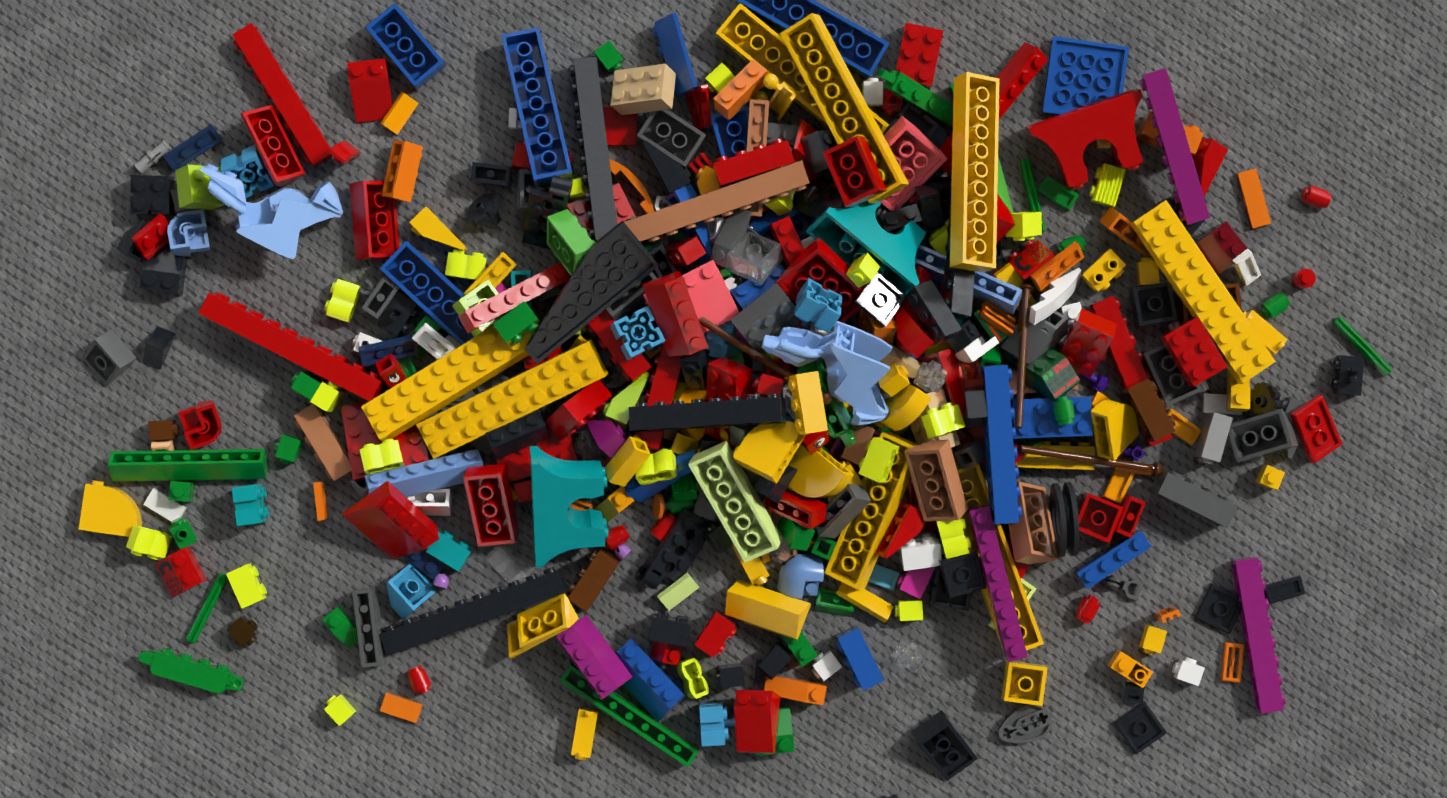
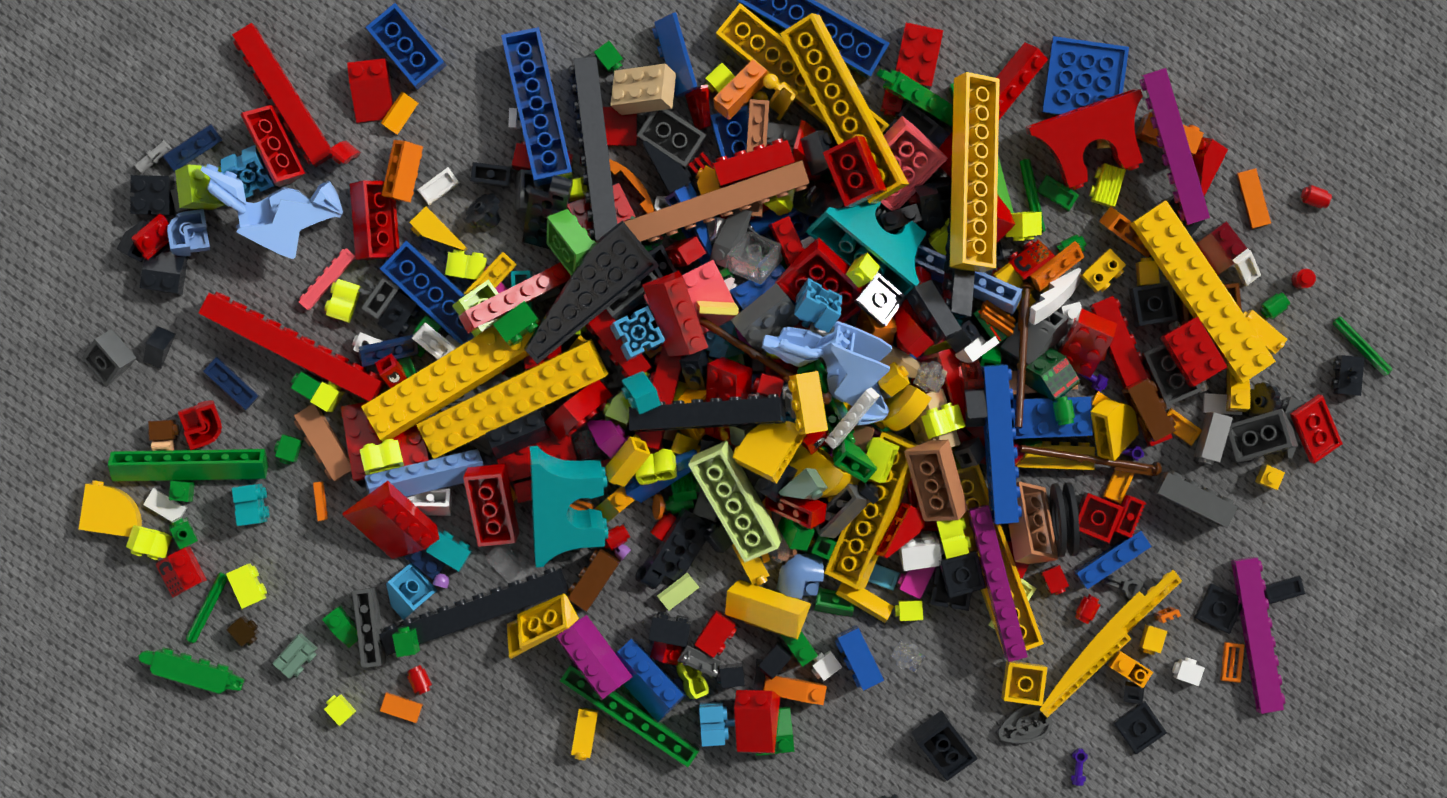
white brick [862,78,883,107] -> none
none -> dark blue plate [203,357,259,410]
none -> sand green brick [272,633,318,679]
none -> coral piece [299,248,355,310]
none -> green brick [392,626,420,657]
none -> white tile [417,167,460,205]
none -> teal brick [621,371,661,414]
none -> dark grey hinge [678,645,721,677]
none -> light yellow tile [696,301,739,316]
none -> sand green slope [779,468,828,500]
none -> white piece [824,387,880,449]
none -> green slope [832,439,877,483]
none -> black plate [858,481,879,504]
none -> red brick [1040,564,1069,595]
none -> yellow slope [1040,570,1182,718]
none -> dark purple bar [1071,748,1088,786]

